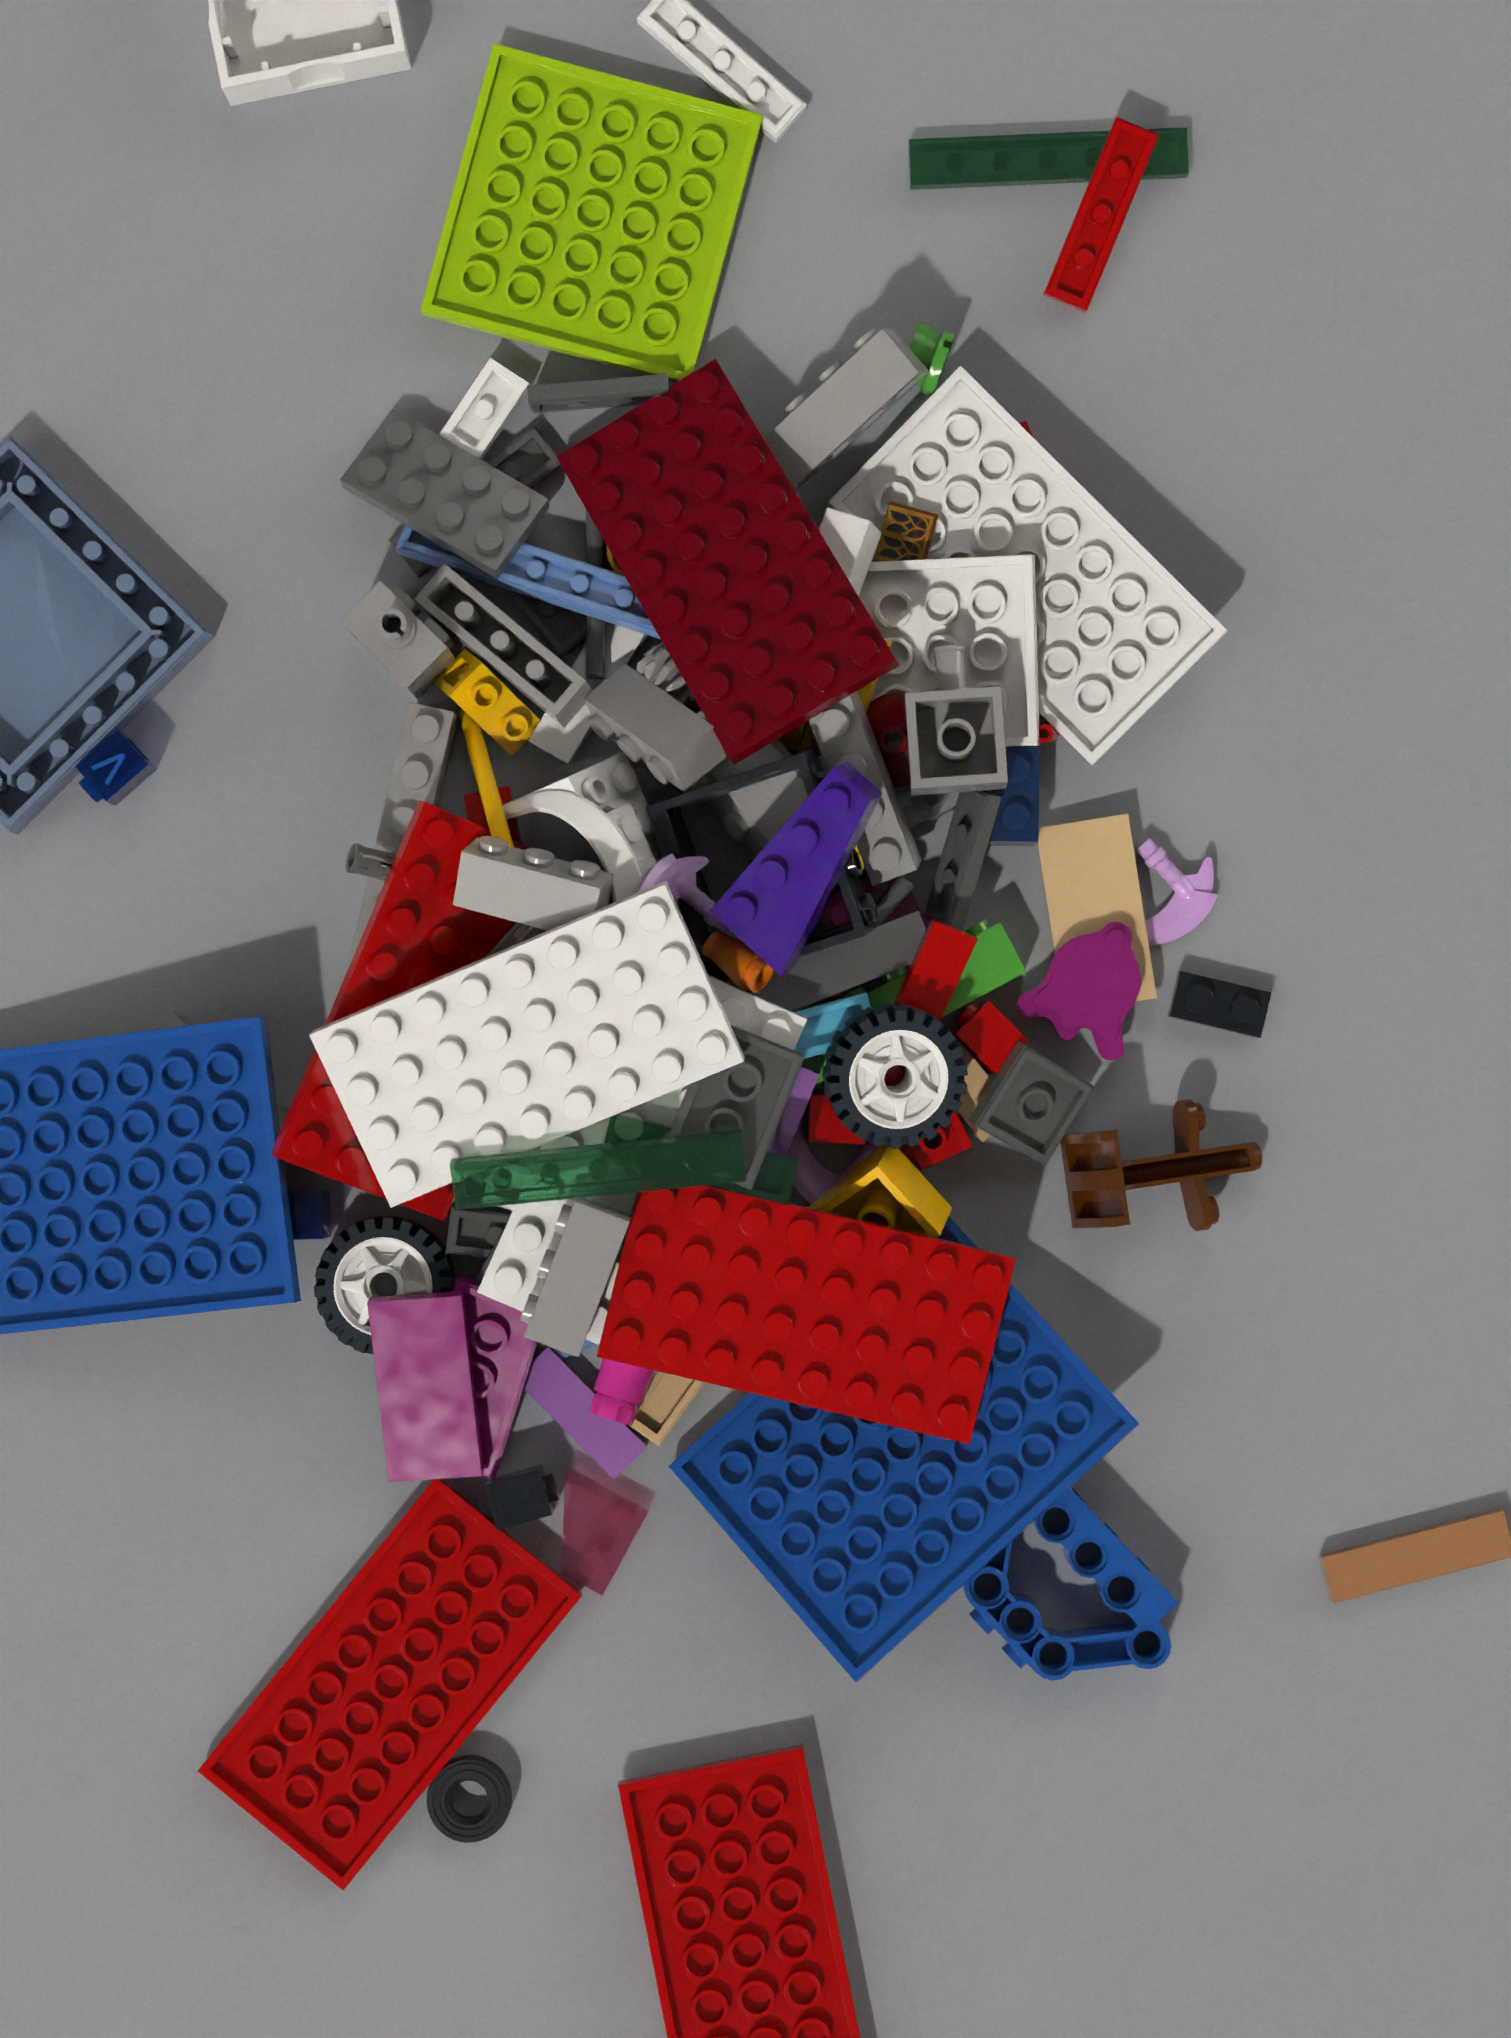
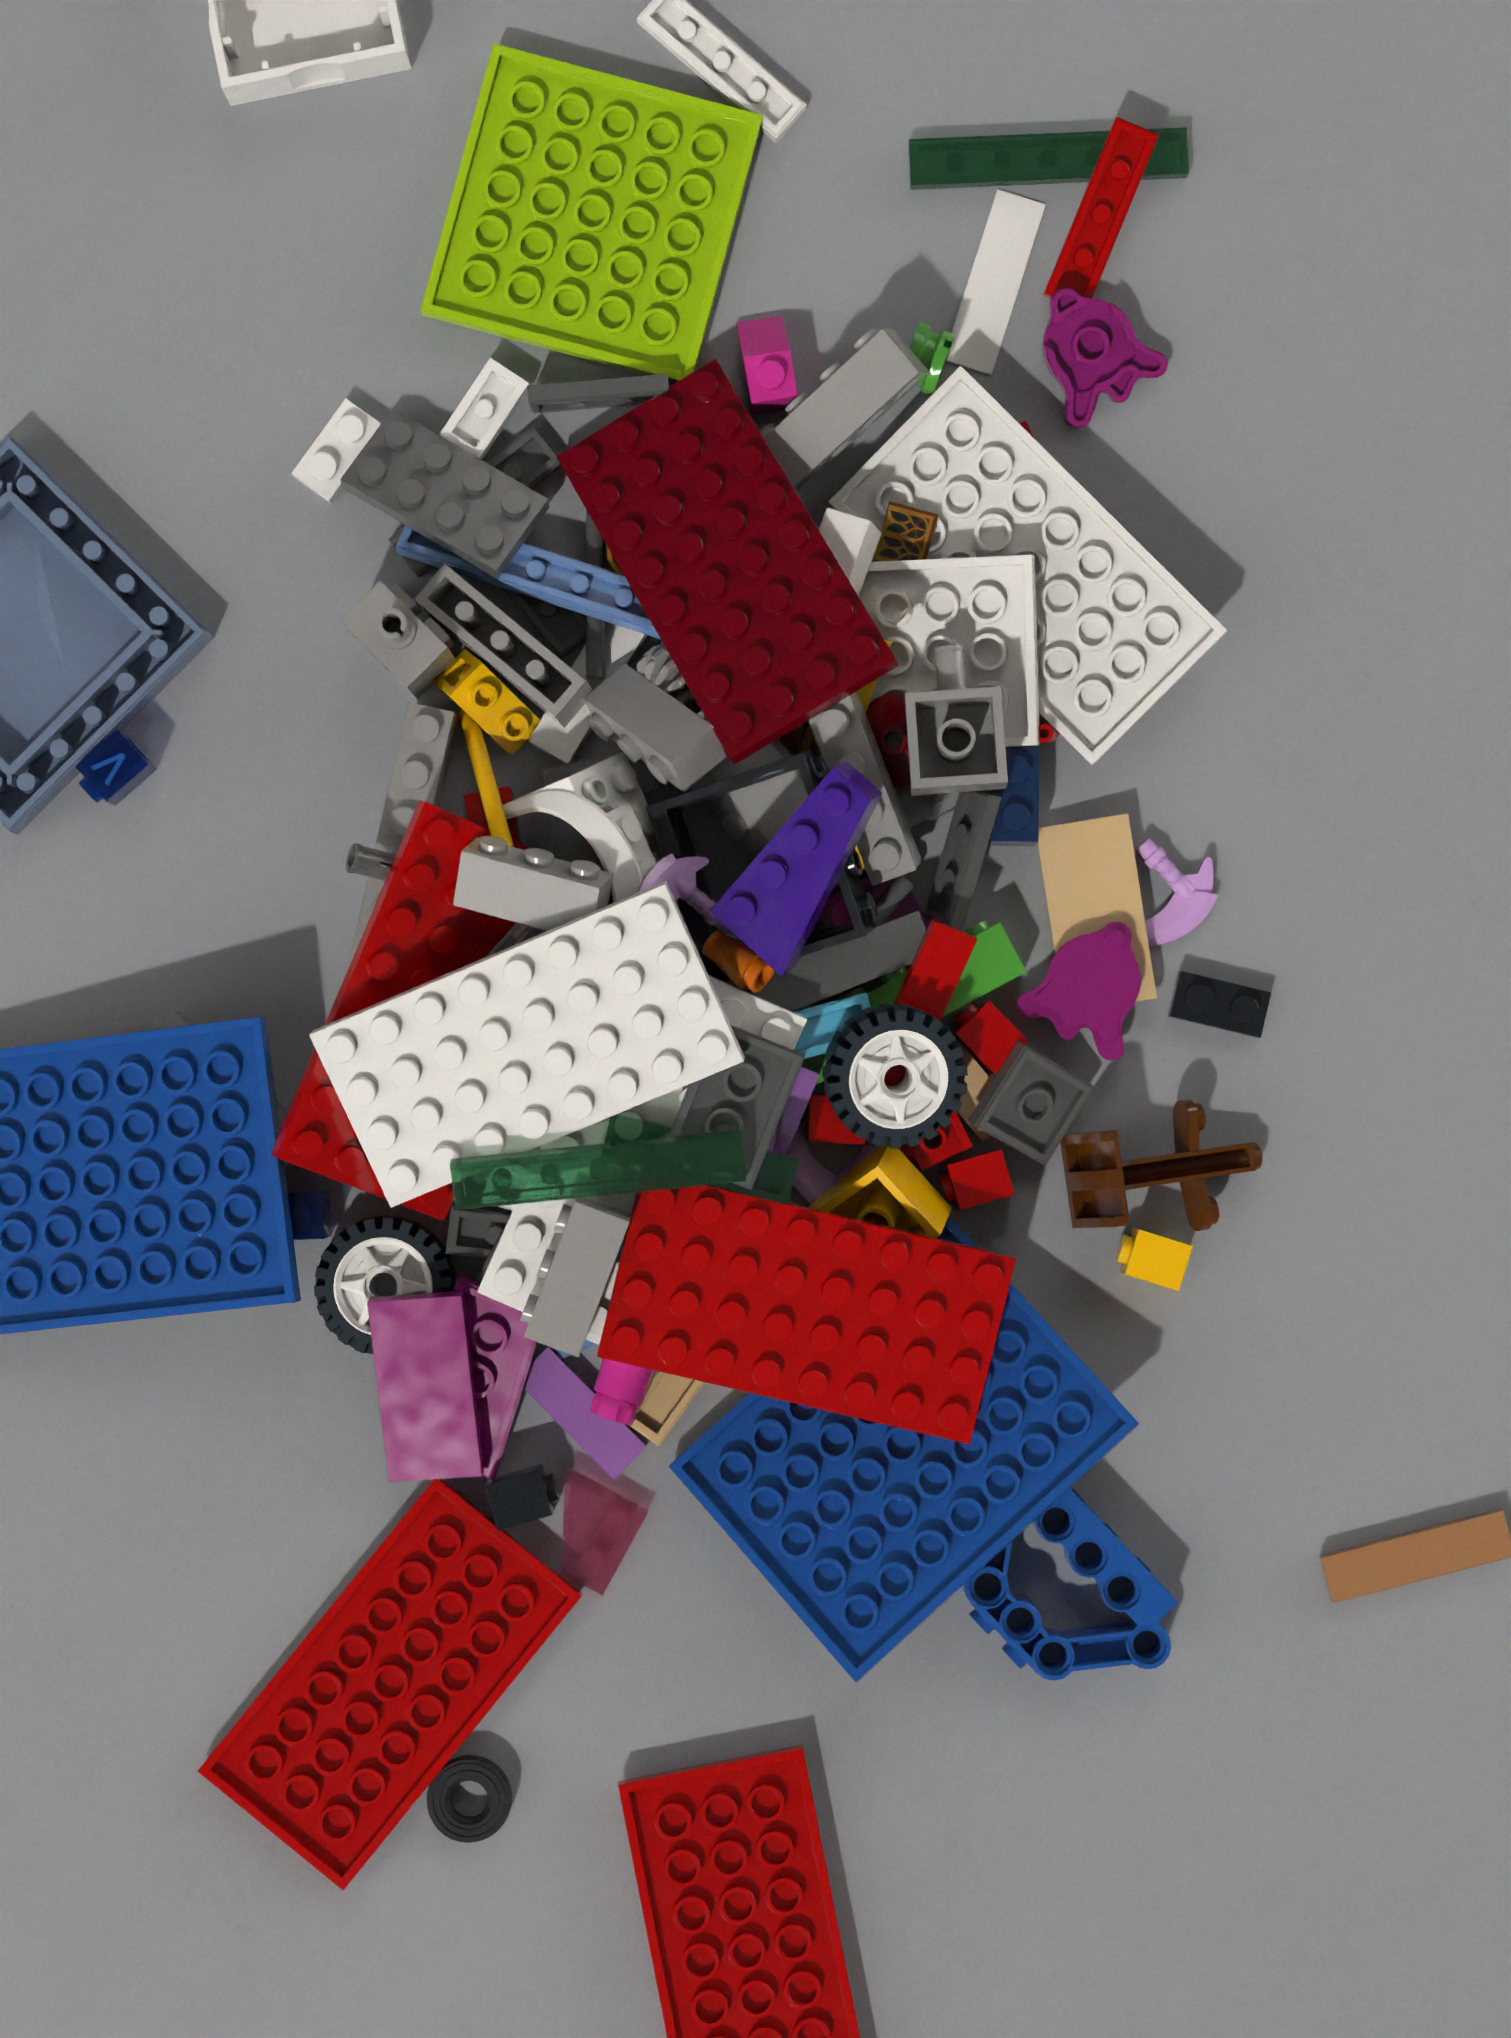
none -> white plate [291,398,381,504]
none -> dark pink slope [736,315,798,416]
none -> red brick [939,1149,1015,1210]
none -> white sticker [947,189,1046,375]
none -> magenta tile [1042,288,1168,428]
none -> yellow brick [1116,1227,1193,1291]

